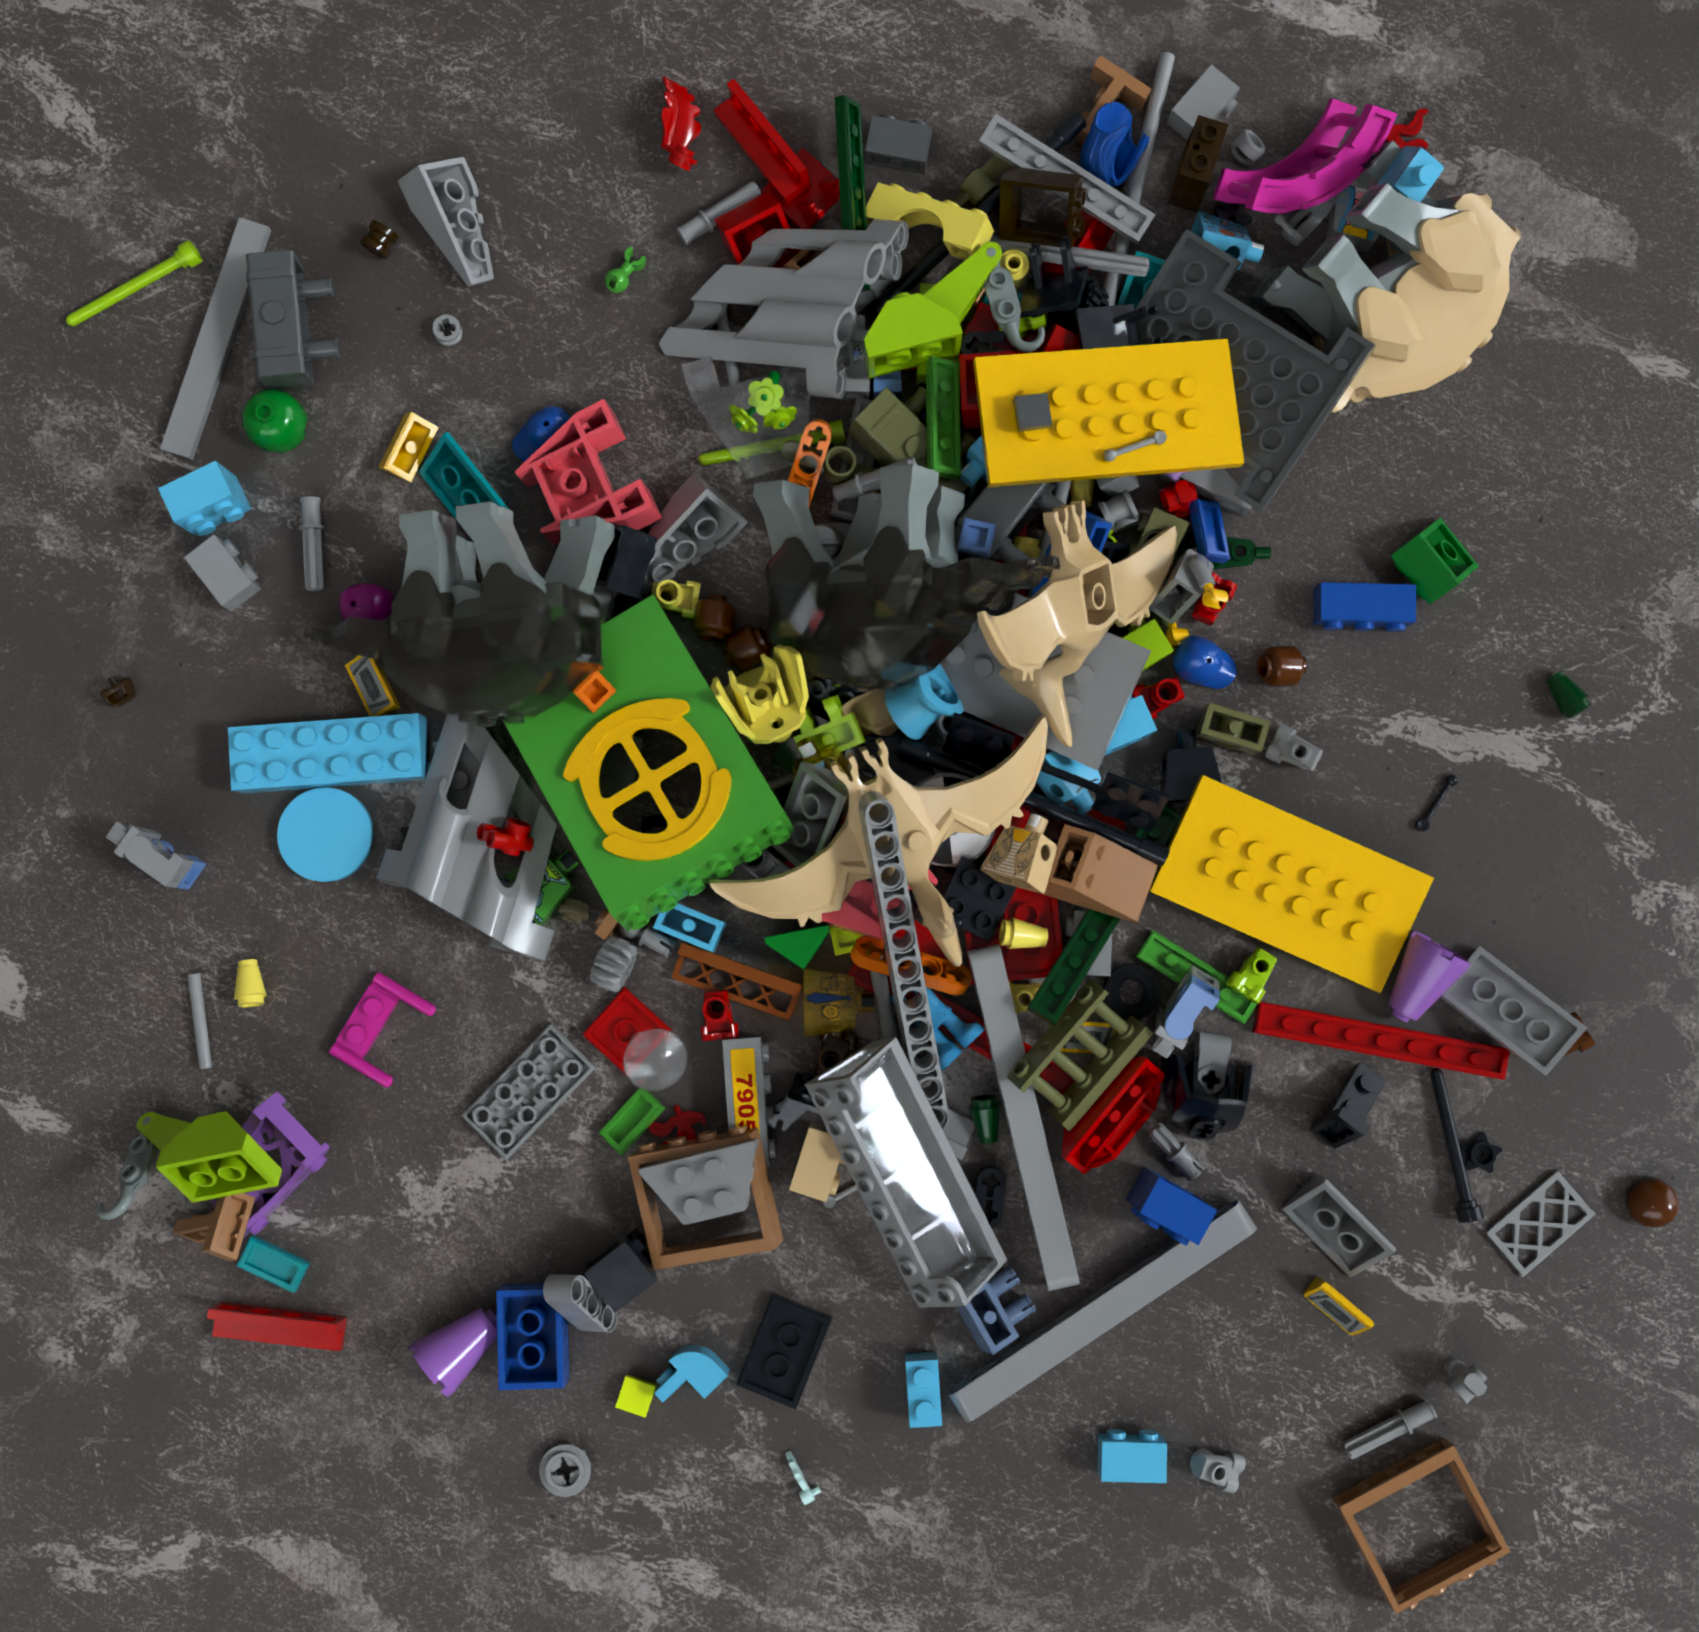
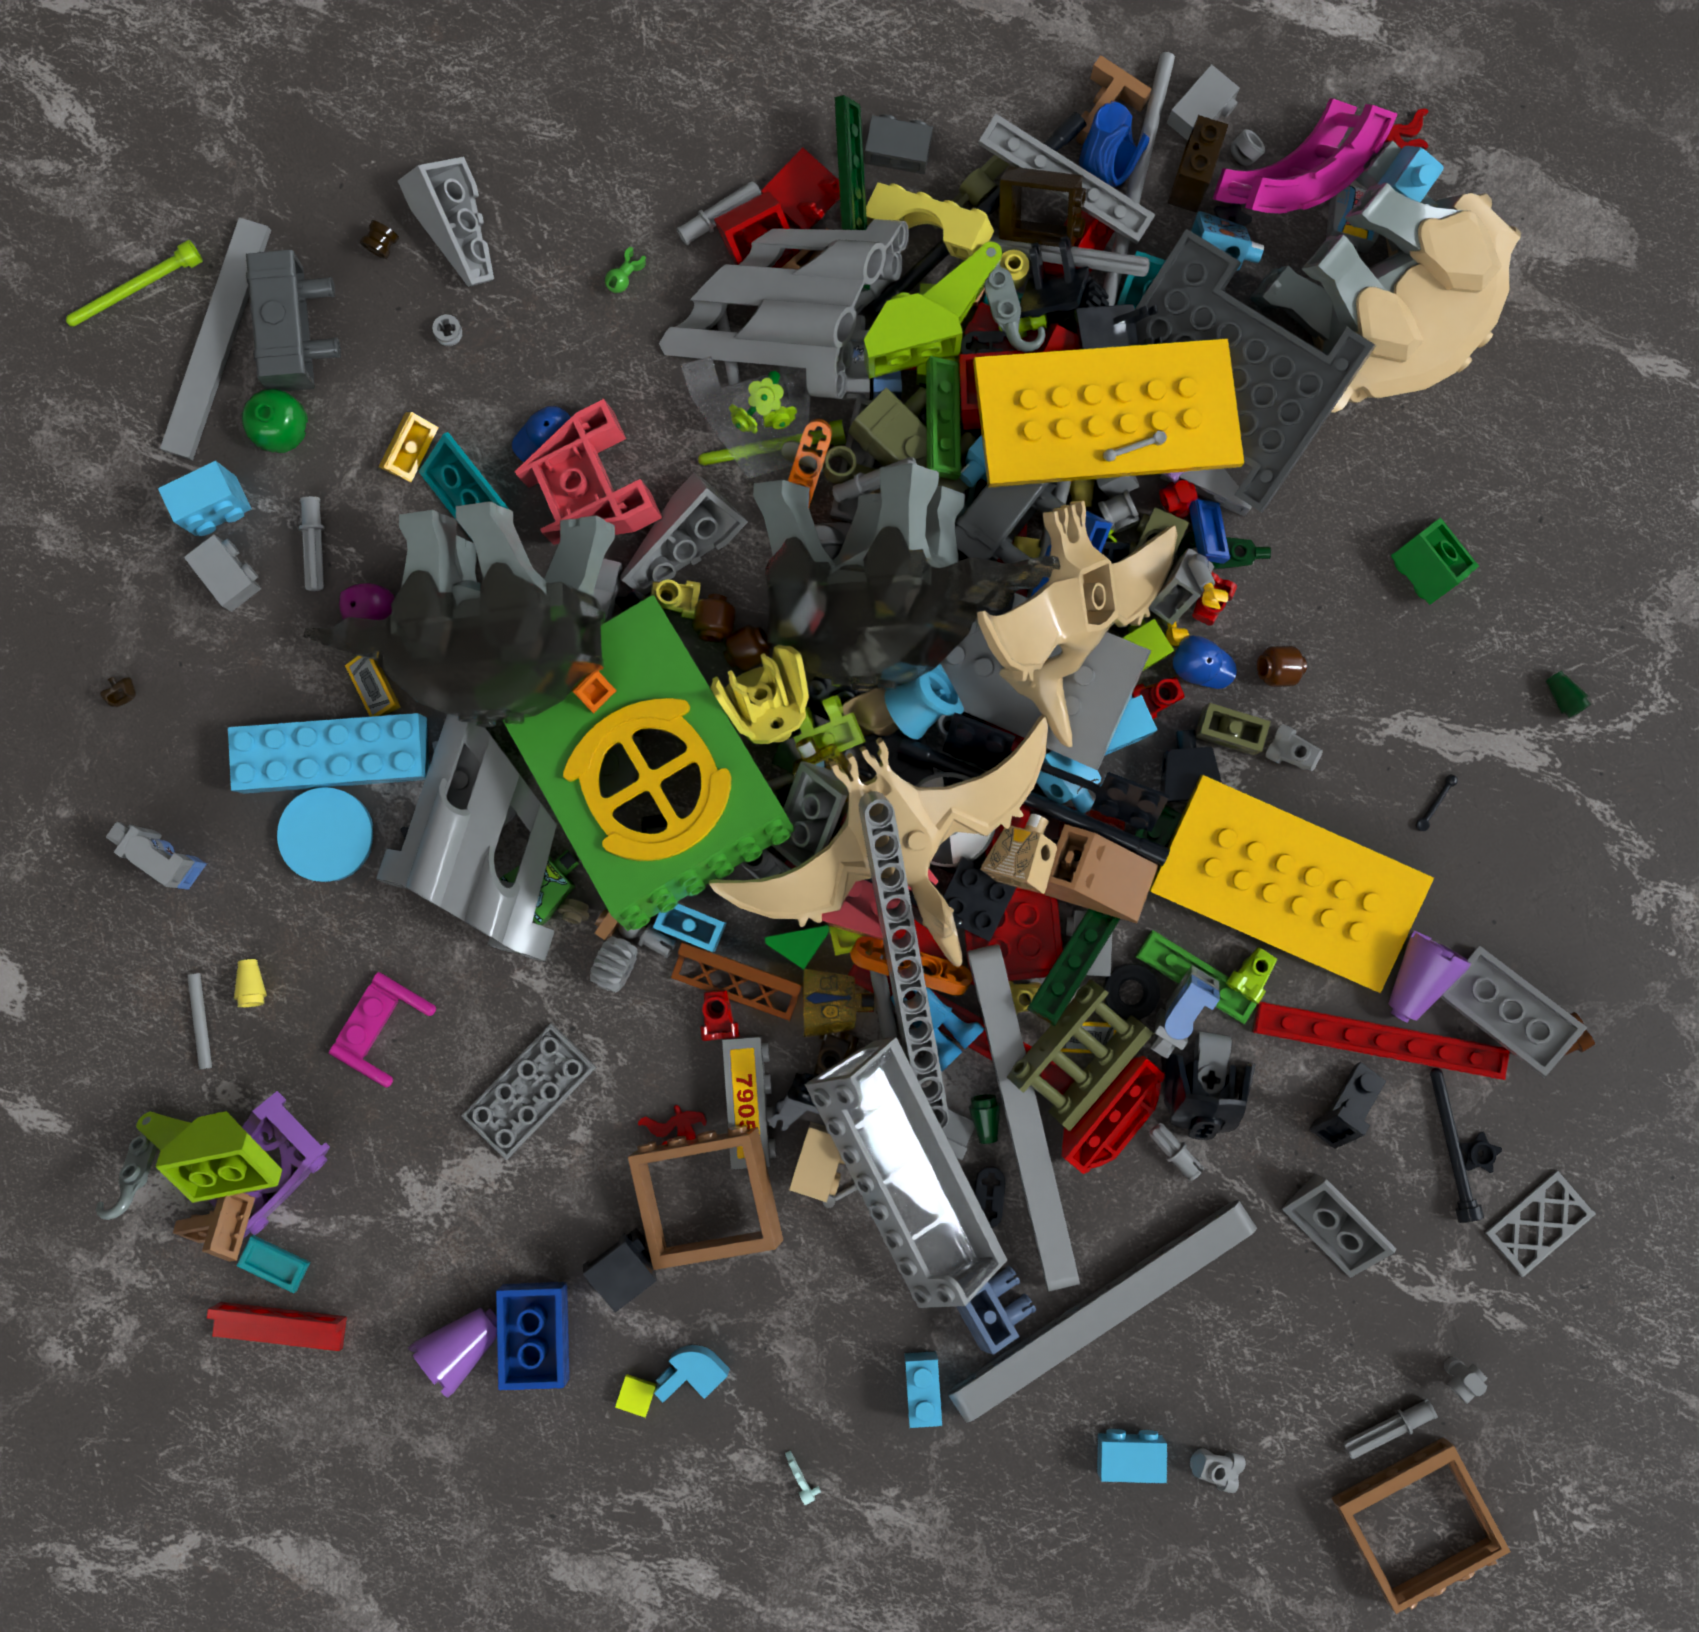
red plate [476,818,534,856] -> none
light grey gear [539,1443,591,1497] -> none
light grey beam [543,1274,618,1333] -> none
red tile [582,987,672,1077] -> none
black brick [596,522,657,599] -> none
bright green tile [598,1085,666,1155] -> none
clear dish [623,1029,687,1091] -> none
light grey wing [638,1138,759,1225] -> none
red plant [660,76,701,171] -> none
red fence [713,79,811,204] -> none
black tile [737,1292,832,1409] -> none
medium blue tile [957,518,996,558] -> none
light yellow cone [999,917,1048,949] -> none
dark grey tile [1013,393,1052,432] -> none
blue brick [1126,1166,1218,1246] -> none
light grey helmet [1274,196,1337,246] -> none
slope [1303,1277,1375,1335] -> none
blue brick [1313,582,1416,632] -> none
reddish brown hair [1626,1178,1679,1228] -> none

